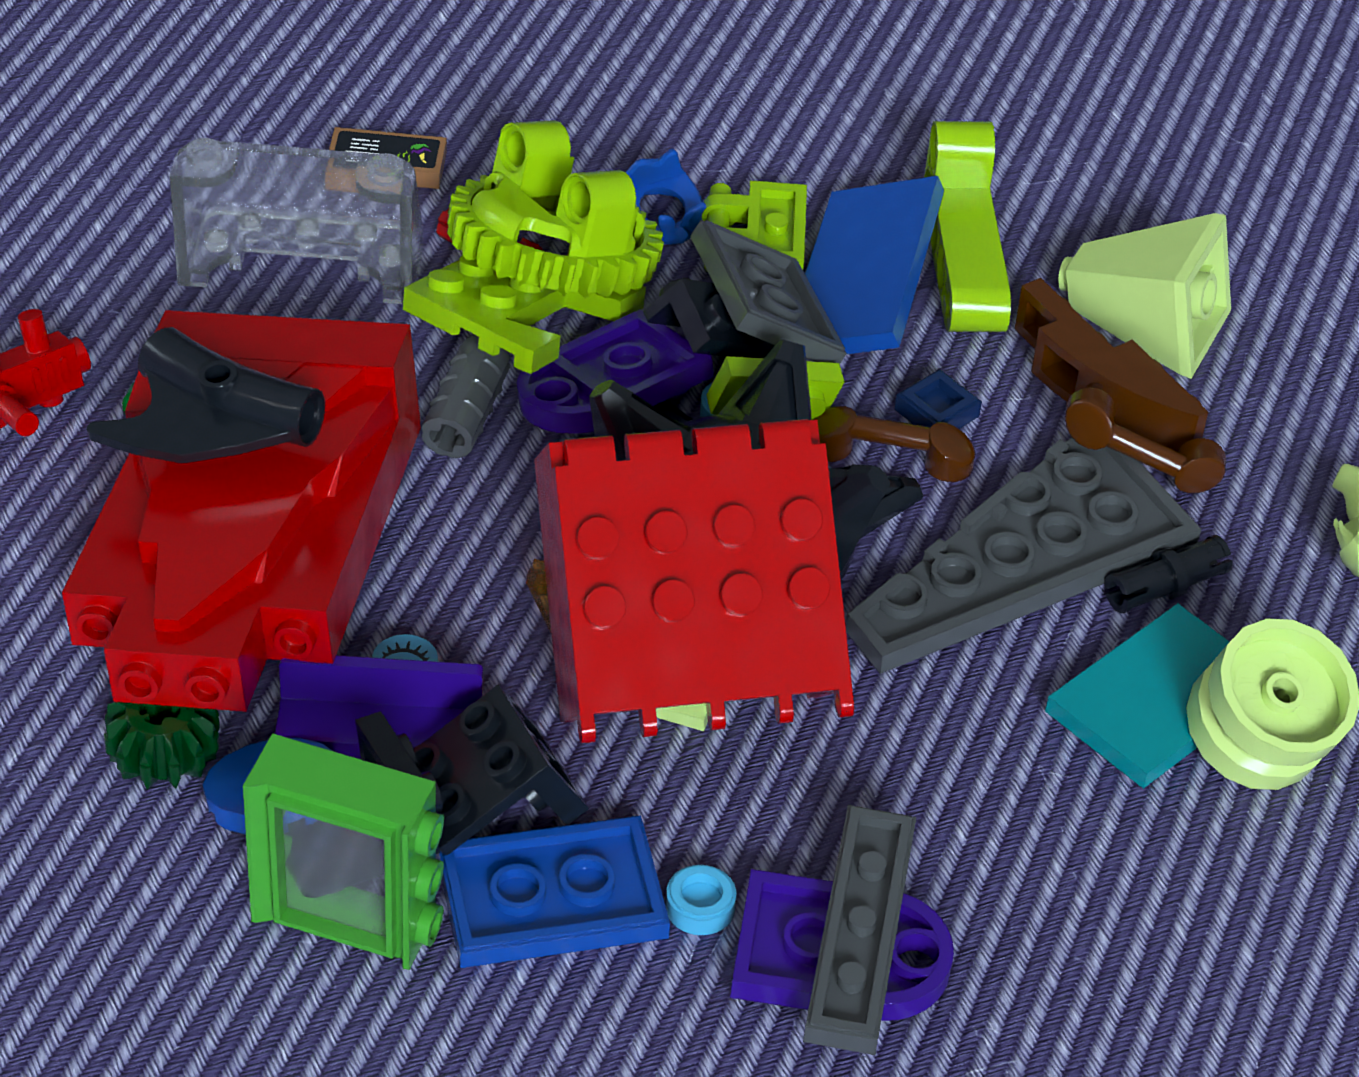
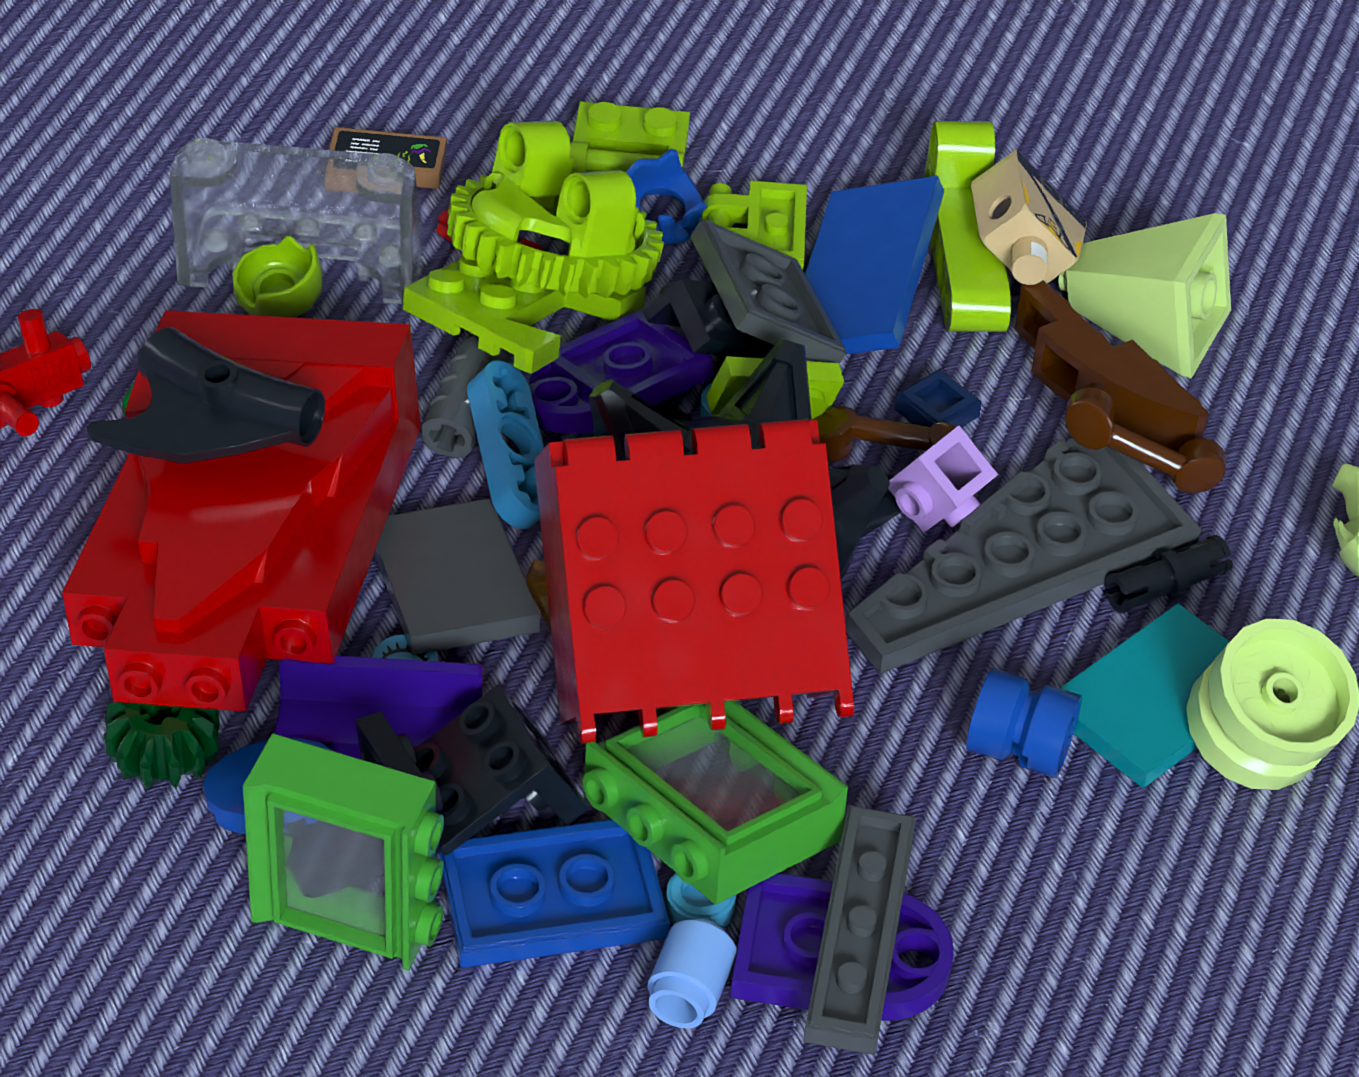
none -> lime hair [232,236,323,318]
none -> dark grey tile [374,498,540,655]
none -> dark azure beam [467,360,544,529]
none -> lime plate [570,101,690,174]
none -> bright green window [582,701,848,905]
none -> light blue brick [647,919,737,1028]
none -> lavender brick [888,426,998,533]
none -> blue wheel [966,667,1082,778]
none -> tan torso [971,150,1087,285]

